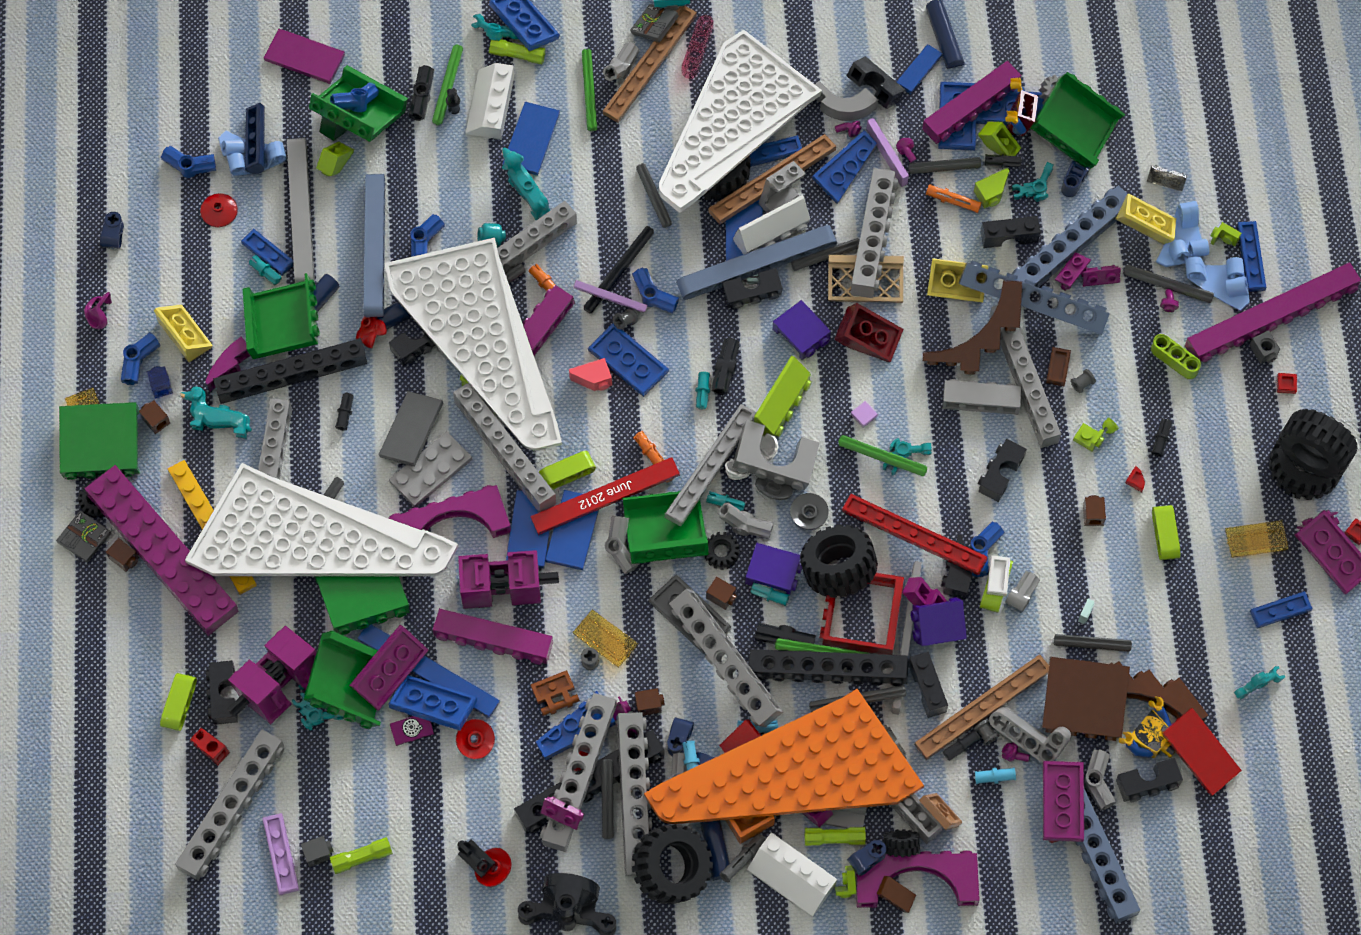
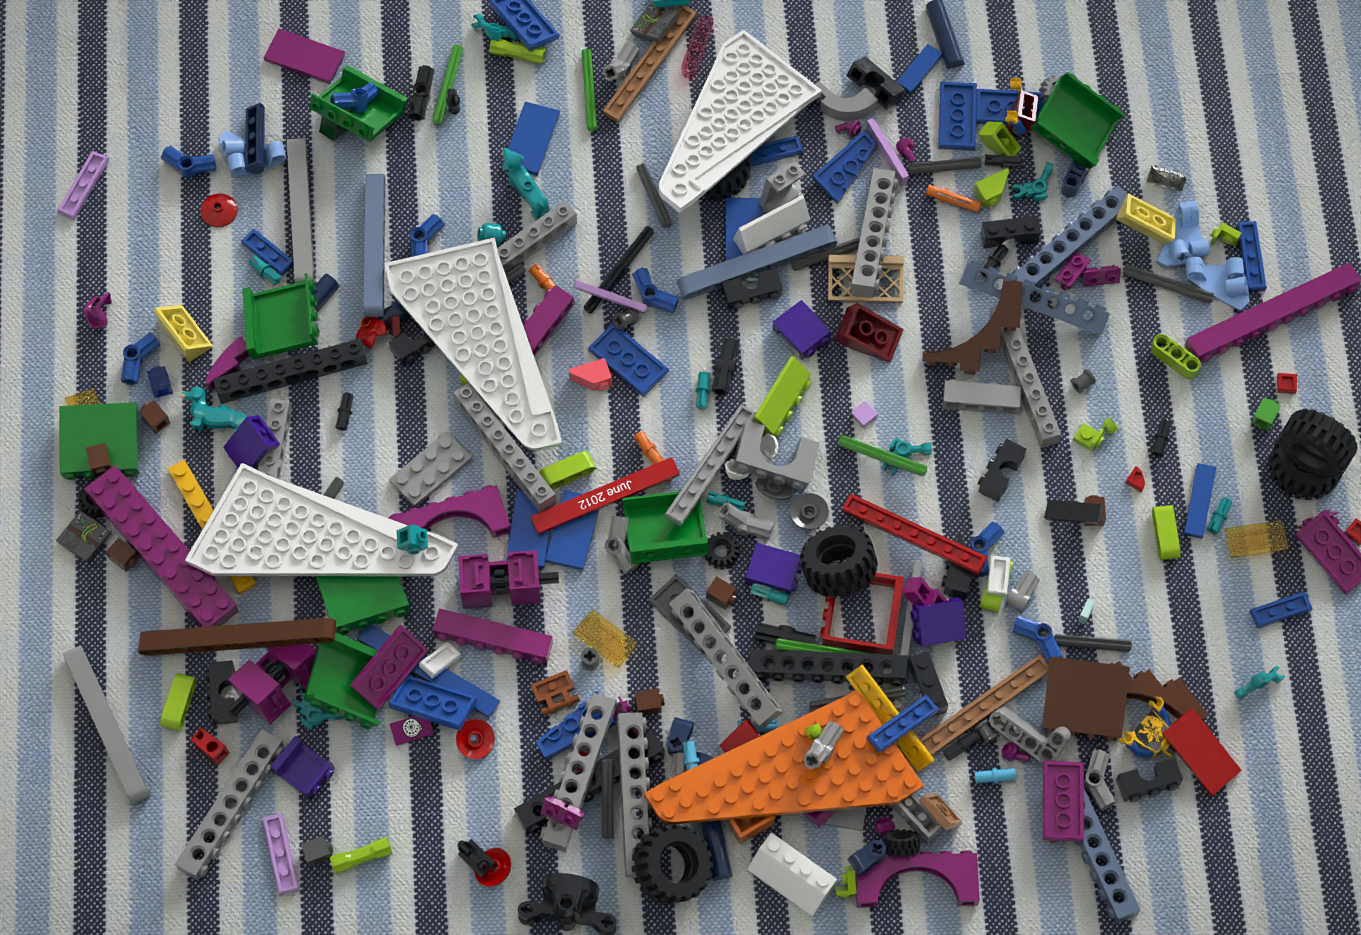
dark blue piece [100,211,124,249] -> none
lime slope [316,141,355,176] -> none
dark grey tile [379,391,444,467] -> none
white slope [465,63,514,140] -> none
medium nougat plate [709,134,836,224] -> none
dark grey pin [719,833,766,883] -> none
lime axle [804,827,866,846] -> none
reddish brown tile [877,876,916,913] -> none
magenta brick [922,61,1022,144] -> none
light yellow slope [927,258,988,303] -> none
reddish brown tile [1046,347,1071,387] -> none
magenta plate [1160,289,1179,312] -> none
dark grey brick [1249,330,1280,364] -> none
none -> lavender tile [57,151,109,220]
none -> light grey beam [63,645,150,805]
none -> reddish brown brick [86,443,112,475]
none -> reddish brown beam [138,618,336,656]
none -> dark purple panel [223,415,280,470]
none -> dark purple panel [270,736,335,799]
none -> dark red tile [389,315,400,336]
none -> teal brick [396,525,428,555]
none -> white tile [419,642,461,679]
none -> light grey piece [803,721,844,770]
none -> lime hinge [804,723,822,740]
none -> yellow tile [846,665,934,772]
none -> blue tile [866,695,939,754]
none -> magenta plate [874,817,896,834]
none -> black axle [981,245,1009,278]
none -> blue piece [1012,616,1063,664]
none -> black tile [1044,500,1103,525]
none -> blue tile [1184,463,1216,539]
none -> teal axle [1207,497,1232,534]
none -> bright green brick [1251,398,1281,431]

